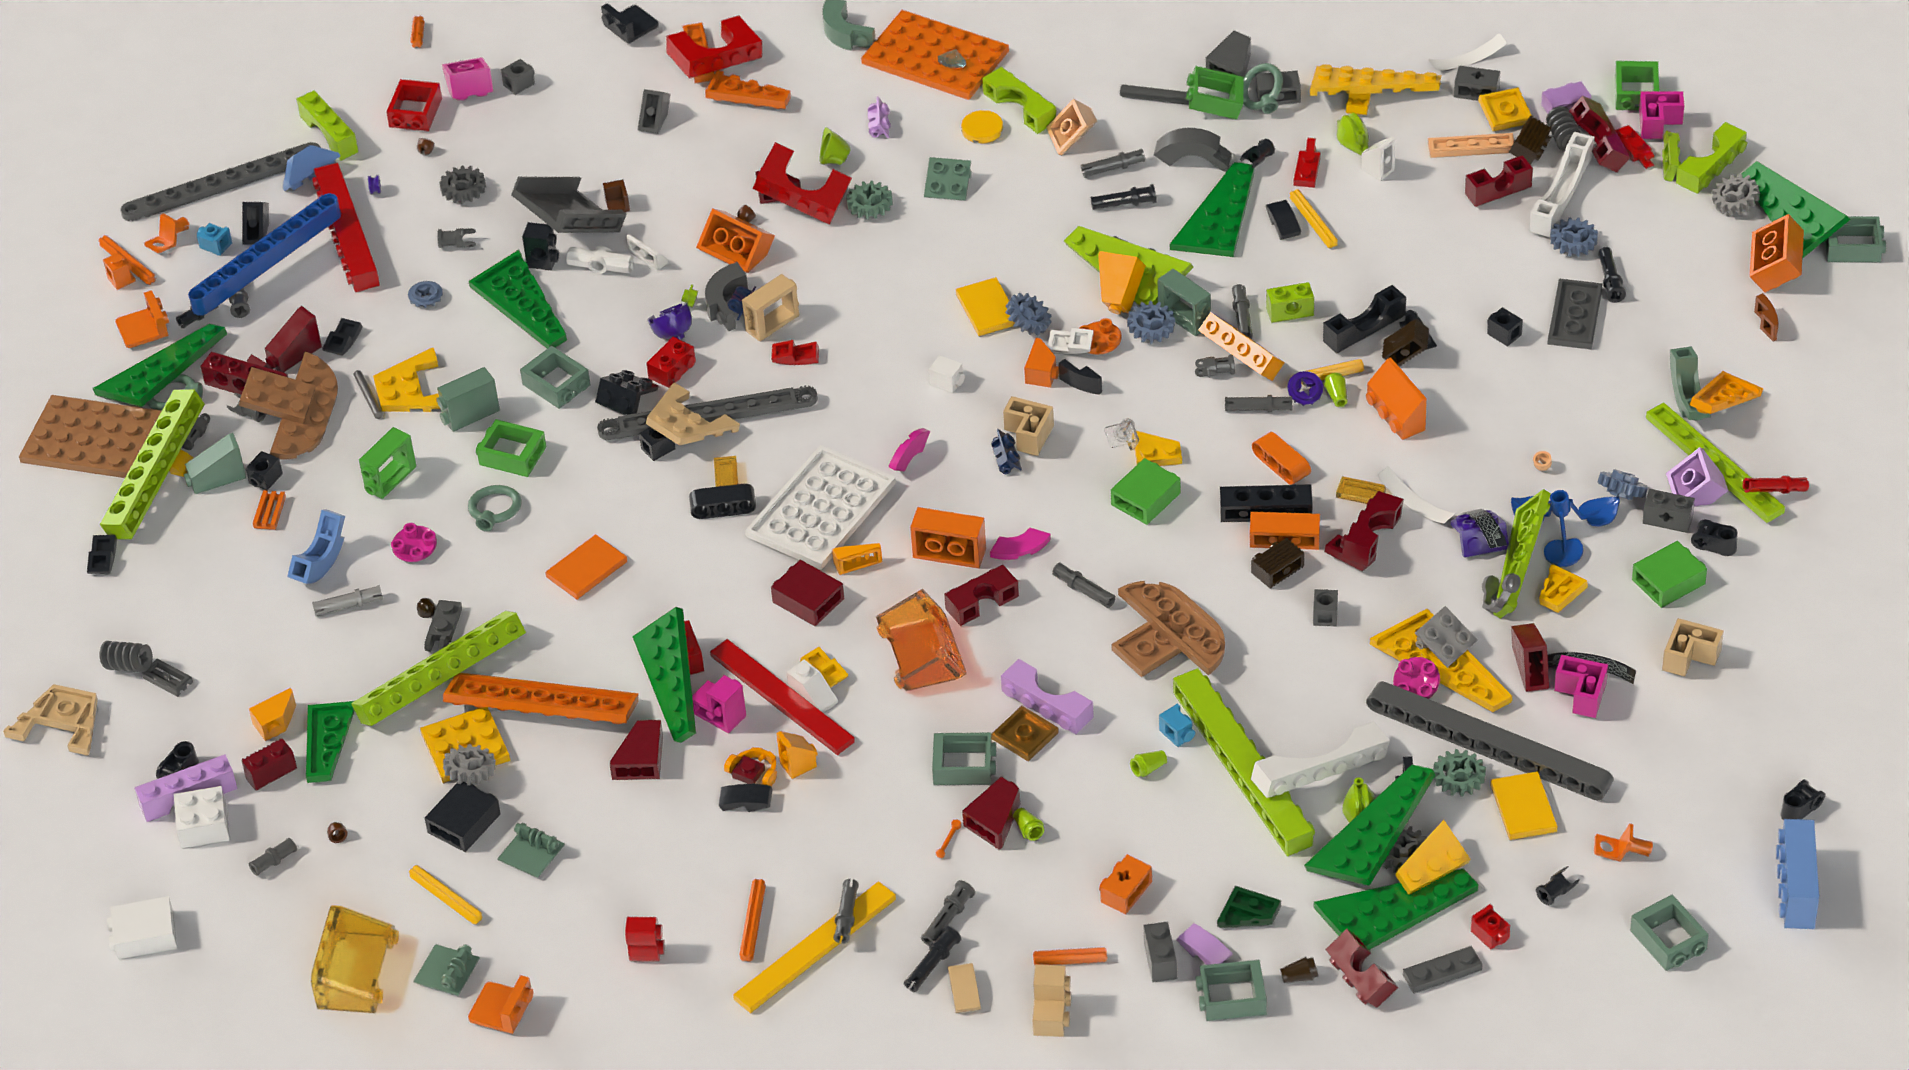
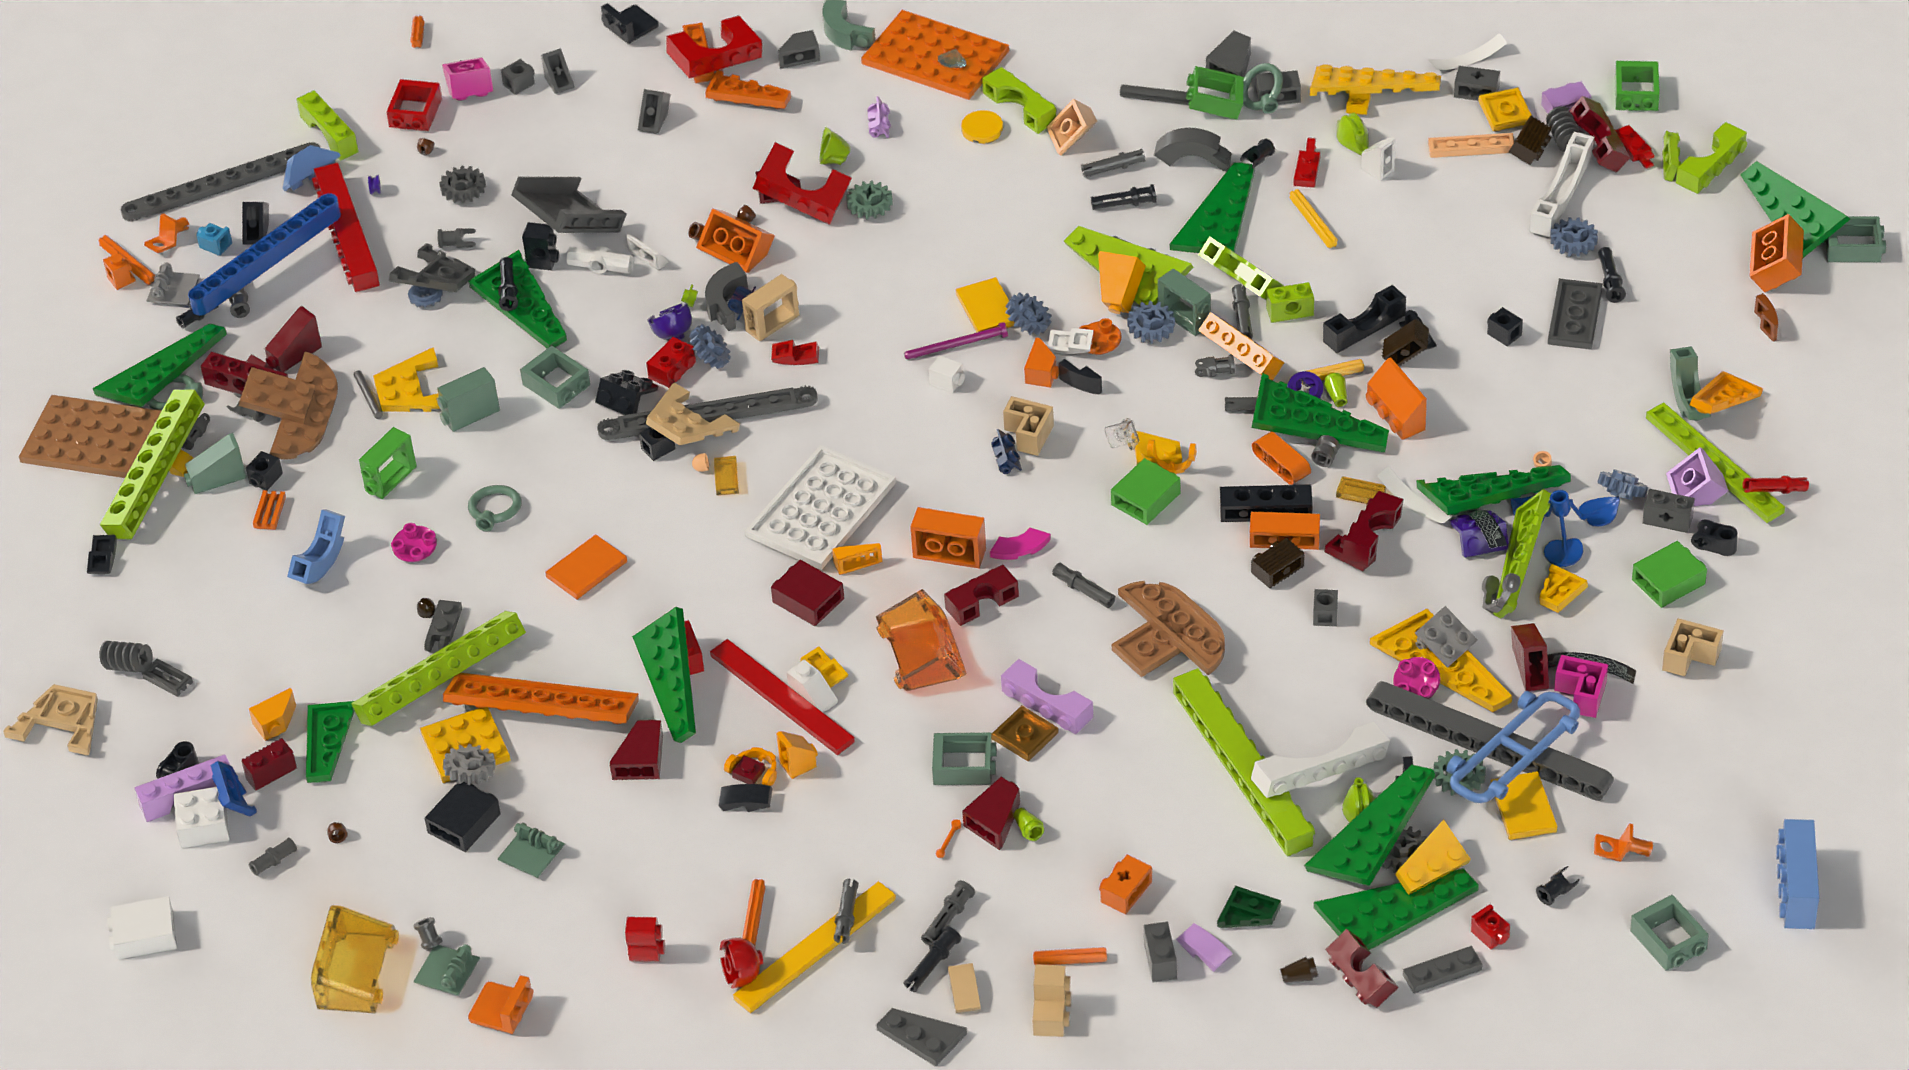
orange bracket [115,290,169,348] -> none
light grey pin [312,585,383,616] -> none
black slope [322,318,363,356] -> none
yellow axle [409,865,483,924] -> none
bright green window [476,419,547,477] -> none
reddish brown panel [603,179,630,212] -> none
black beam [689,483,756,519] -> none
dark pink brick [692,675,746,734] -> none
dark pink tile [888,428,930,472] -> none
sand green hinge [924,157,972,201] -> none
lime cone [1130,750,1167,777] -> none
dark azure brick [1159,703,1195,747] -> none
sand green window [1195,960,1267,1021] -> none
black slope [1265,200,1301,240] -> none
dark red arch [1465,155,1533,207] -> none
dark pink brick [1639,91,1685,139] -> none
light grey gear [1712,174,1760,216] -> none
black piece [1780,779,1825,820] -> none
none -> light grey hinge [147,262,200,305]
none -> blue wing [210,761,257,817]
none -> dark grey wing [389,243,476,292]
none -> dark grey bush [413,917,443,949]
none -> black pin [498,257,518,311]
none -> dark grey slope [541,48,575,94]
none -> reddish brown hinge [688,222,705,240]
none -> sand blue gear [689,324,731,369]
none -> light nougat hinge [692,453,710,472]
none -> red cylinder [720,938,763,989]
none -> dark grey slope [778,30,820,69]
none -> dark grey wing [876,1008,967,1067]
none -> magenta bar [904,322,1008,359]
none -> light orange piece [1147,440,1197,474]
none -> lime arch [1198,237,1283,300]
none -> green wing [1251,373,1389,453]
none -> flat silver wheel [1311,435,1340,467]
none -> green wing [1416,465,1571,515]
none -> medium blue bar [1446,691,1580,803]

